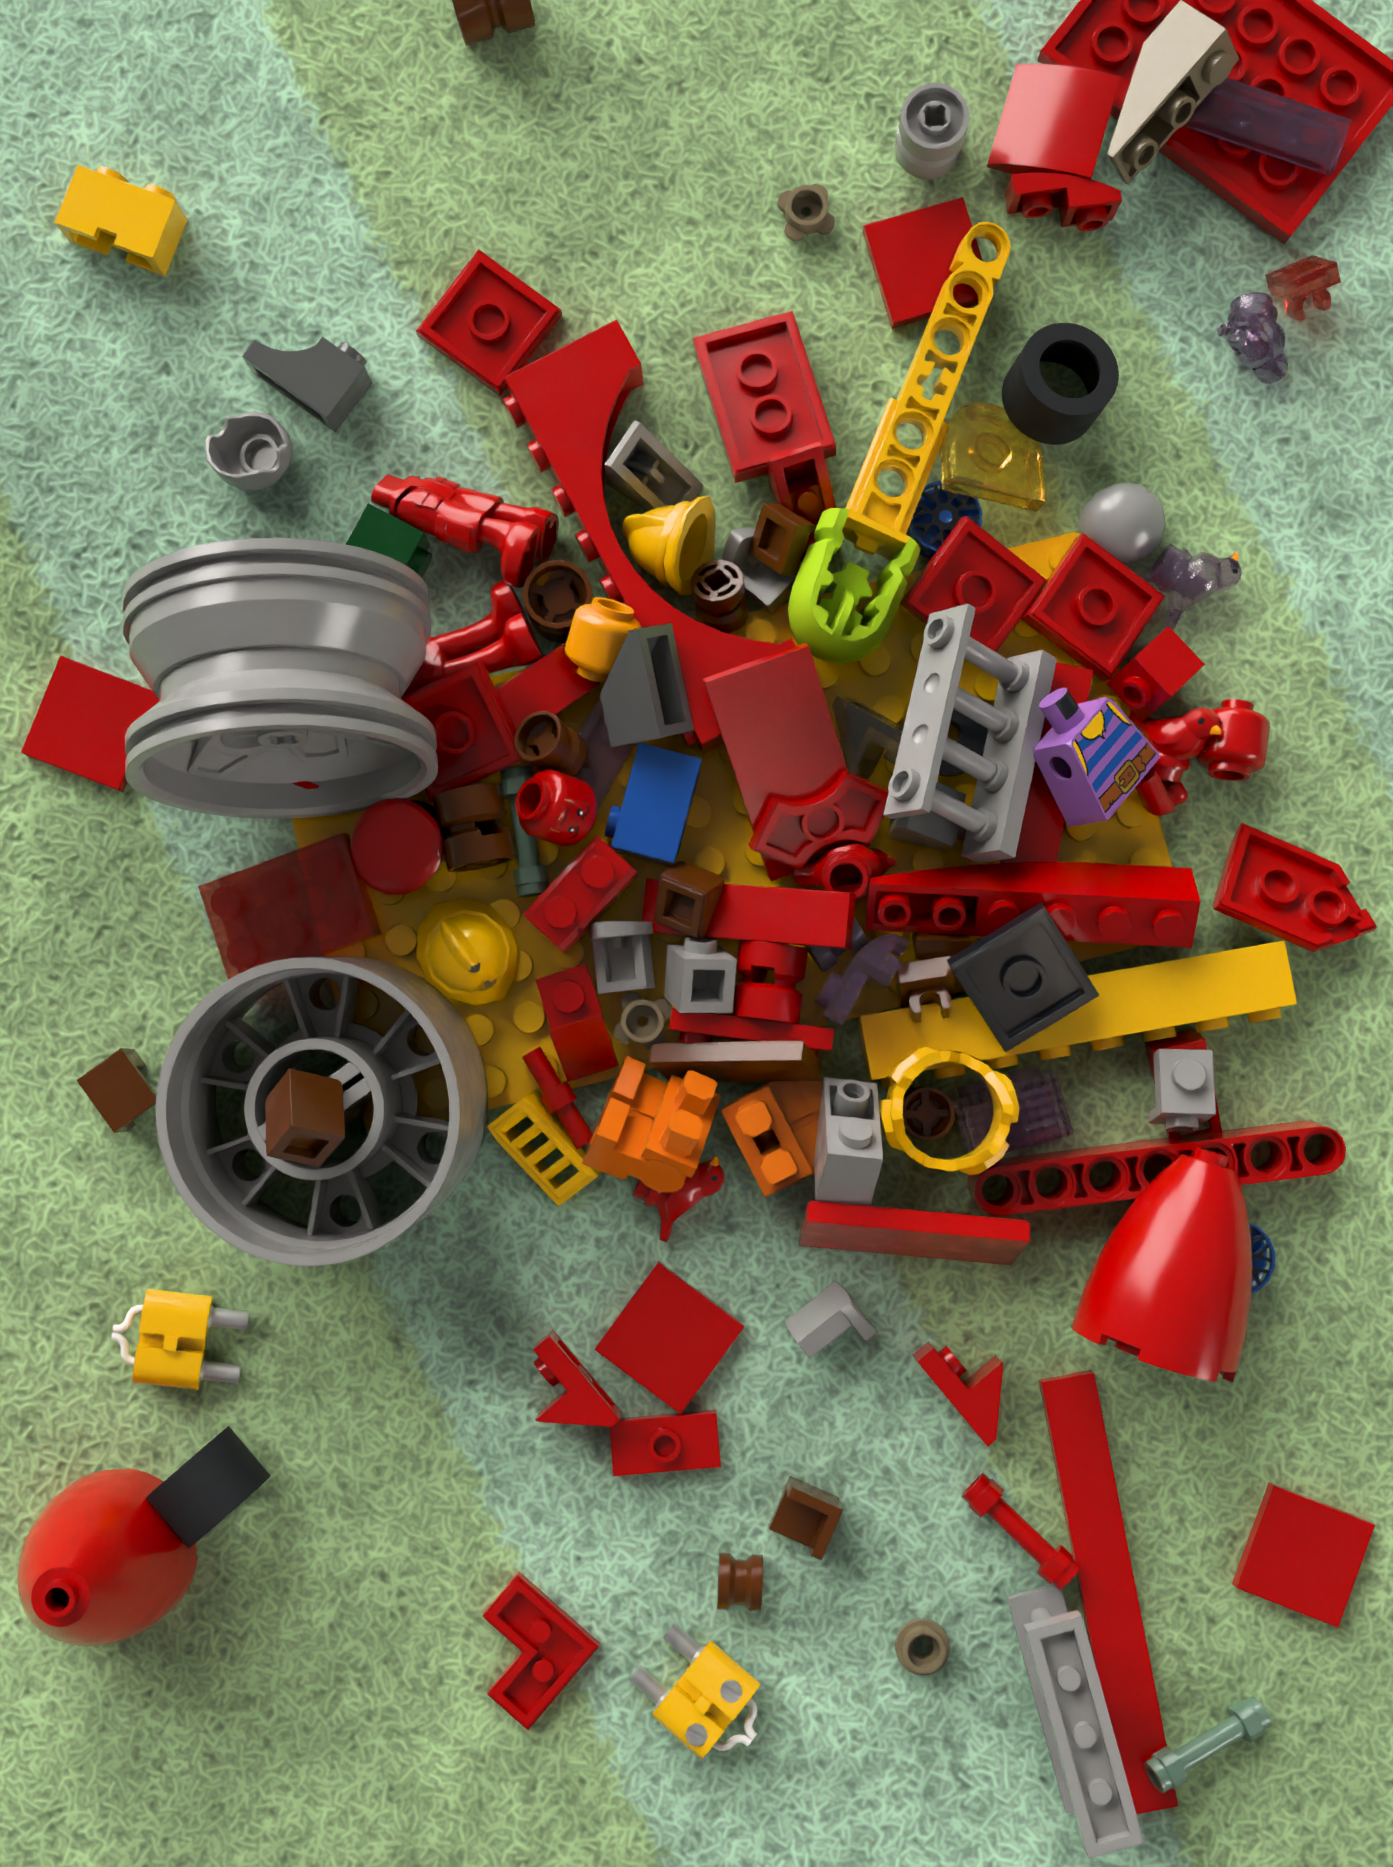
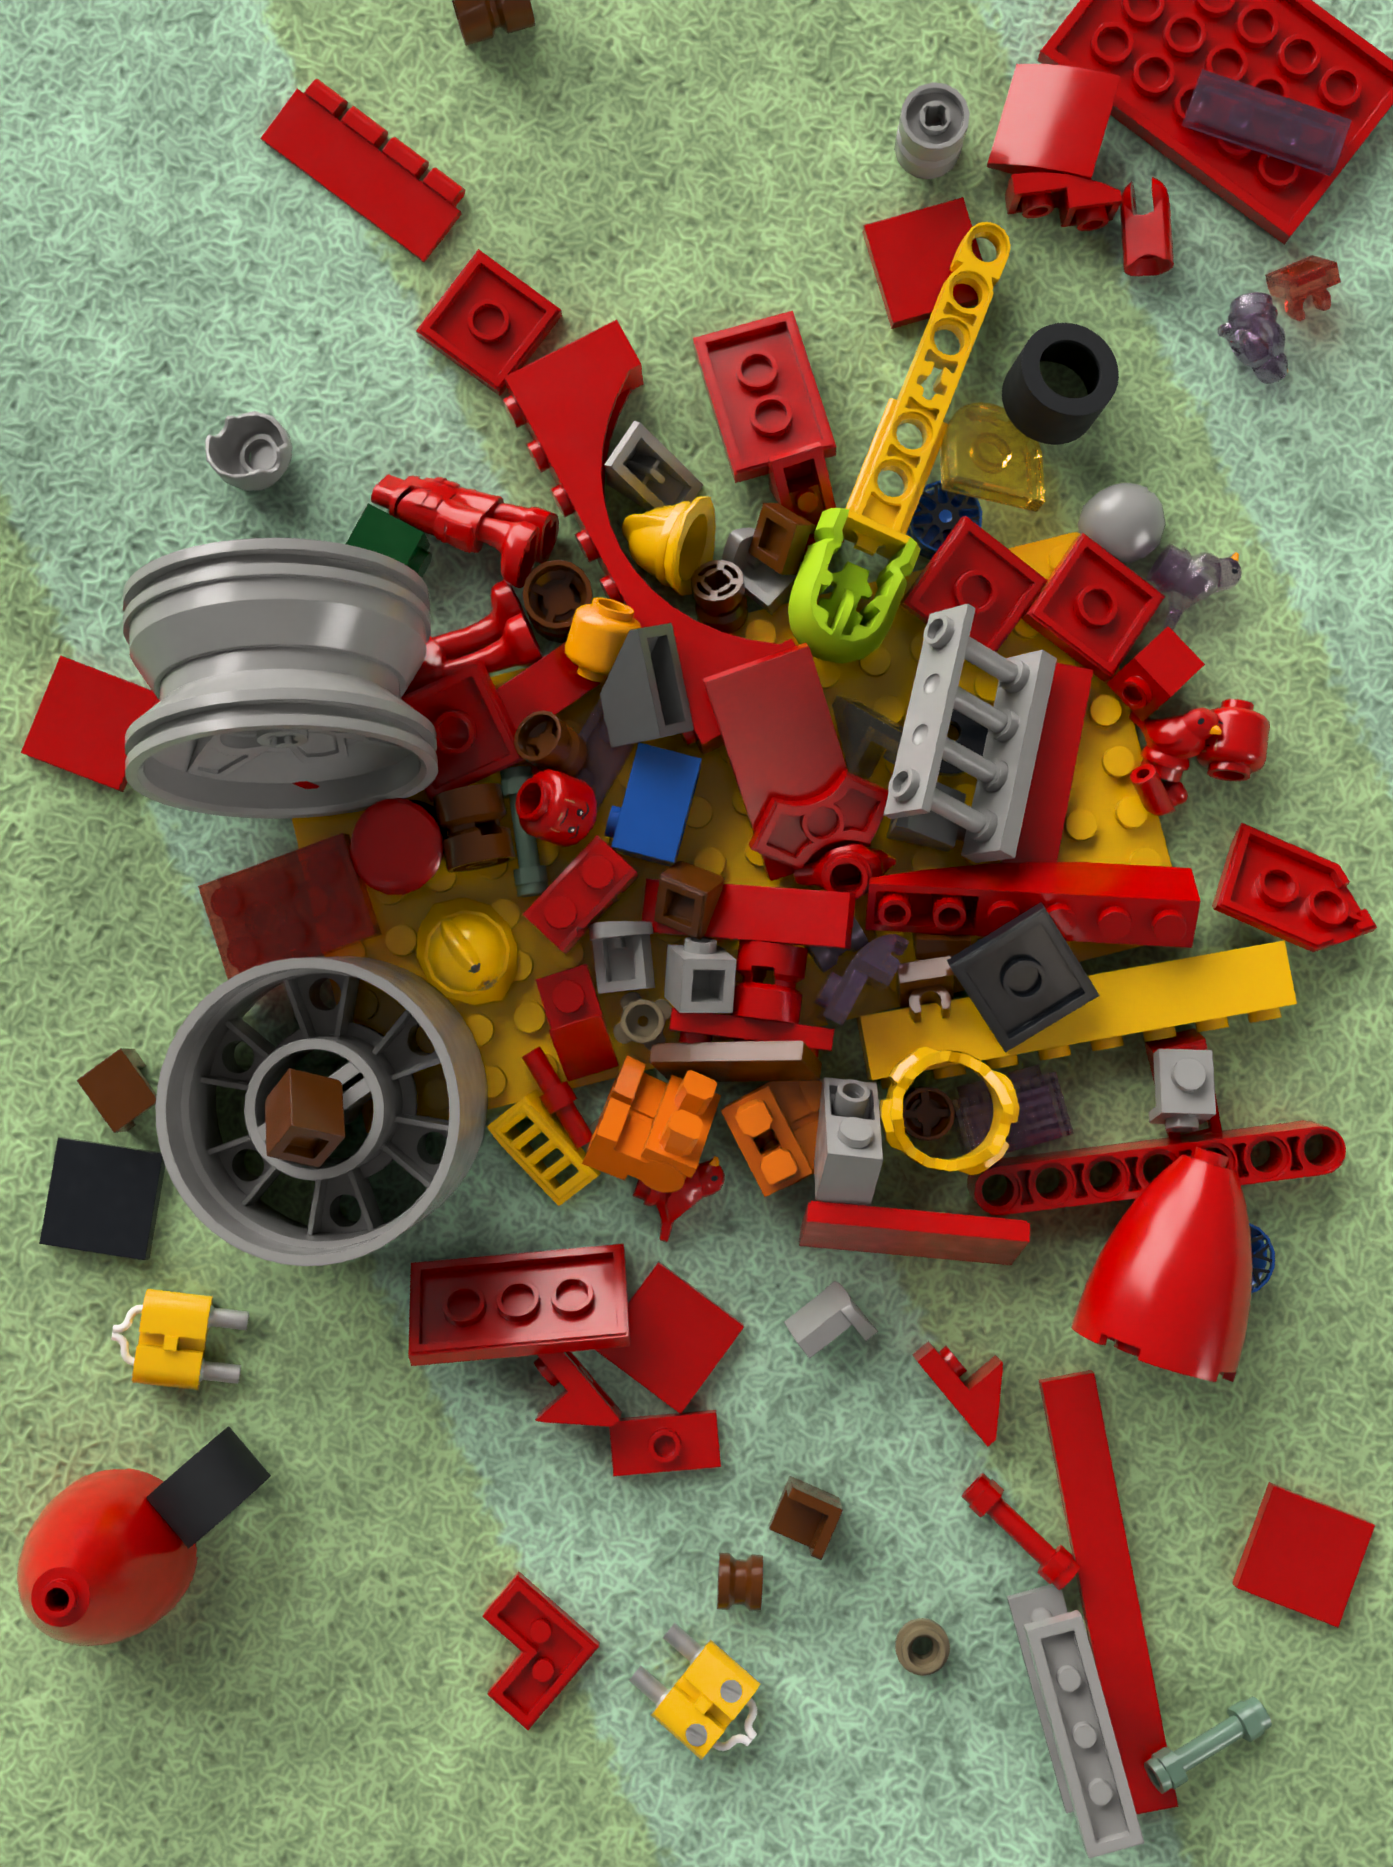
yellow brick [54,165,187,277] -> none
dark grey arch [242,336,372,432] -> none
dark tan plate [778,184,835,241] -> none
medium lavender torso [1033,688,1161,827] -> none
slope [1107,0,1239,185] -> none
none -> black tile [39,1137,165,1260]
none -> red windscreen [260,79,466,262]
none -> red tile [408,1243,630,1366]
none -> red piece [1120,177,1174,276]

